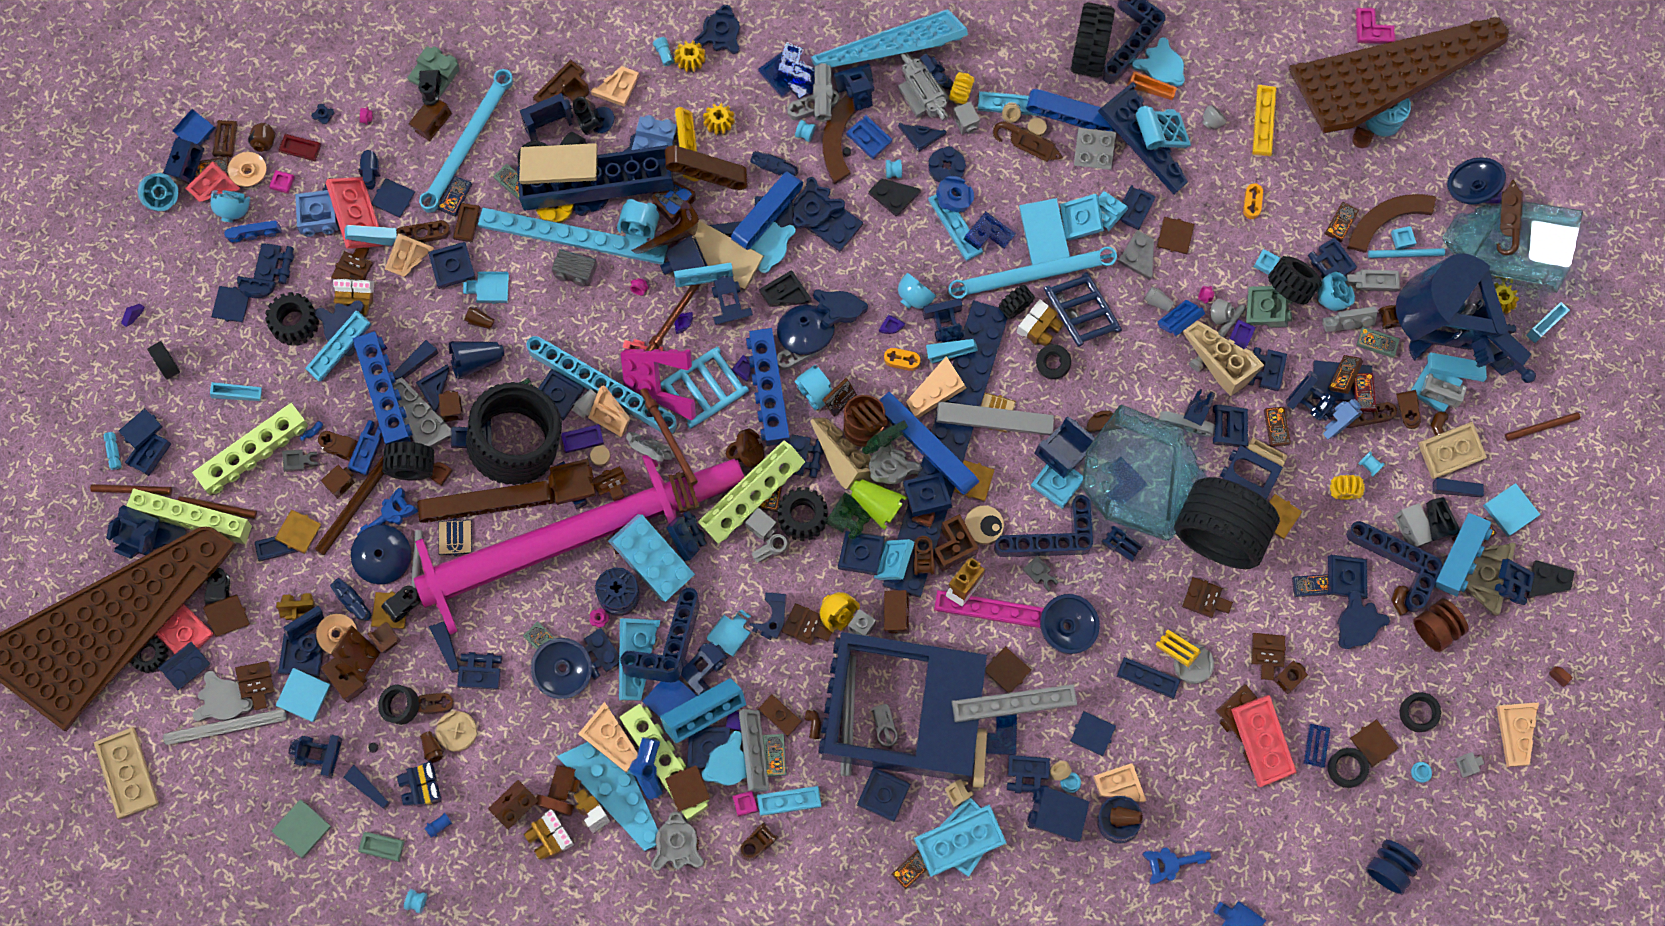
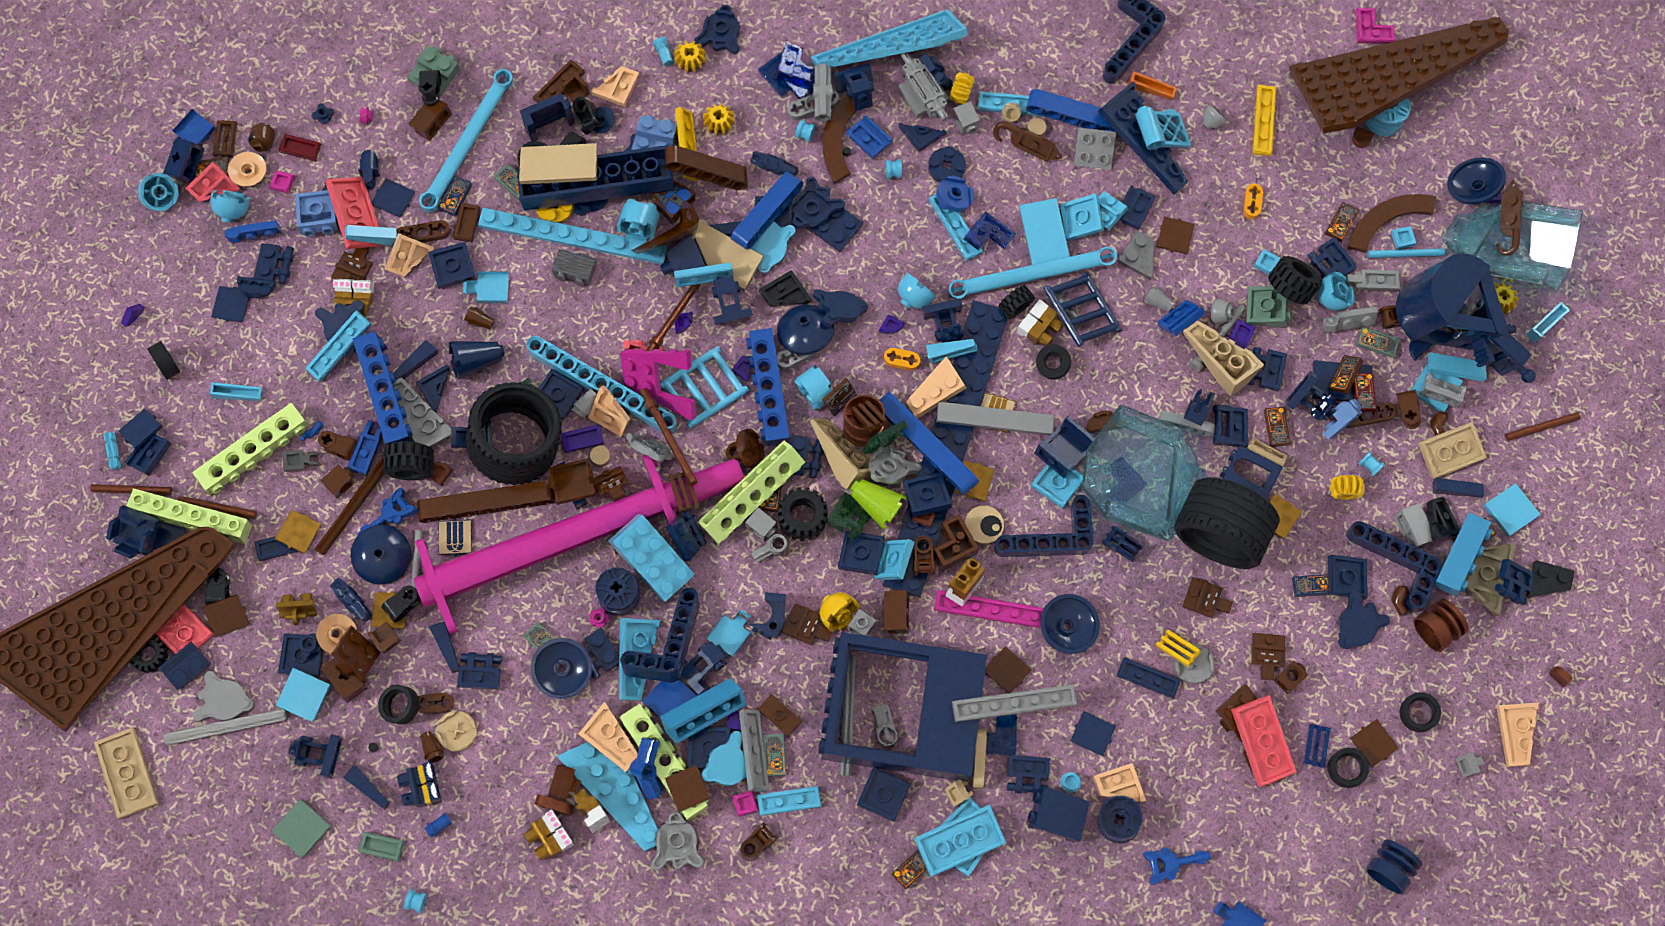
reddish brown piece [235,661,275,710] -> none
black tyre [265,292,319,346] -> none
dark blue tile [283,606,324,643] -> none
reddish brown brick [438,390,463,422] -> none
reddish brown brick [488,780,539,830] -> none
dark pink plate [630,278,649,296] -> none
reddish brown arm [805,710,821,739] -> none
black wing [868,178,921,217] -> none
dark grey plate [1023,555,1058,592] -> none
tan tile [1050,761,1072,781] -> none
black tyre [1070,2,1115,78] -> none
reddish brown cone [1110,806,1143,827] -> none
medium azure tile [1132,38,1185,87] -> none
dark pink plate [1198,286,1215,304] -> none
medium azure plate [1411,762,1432,783] -> none

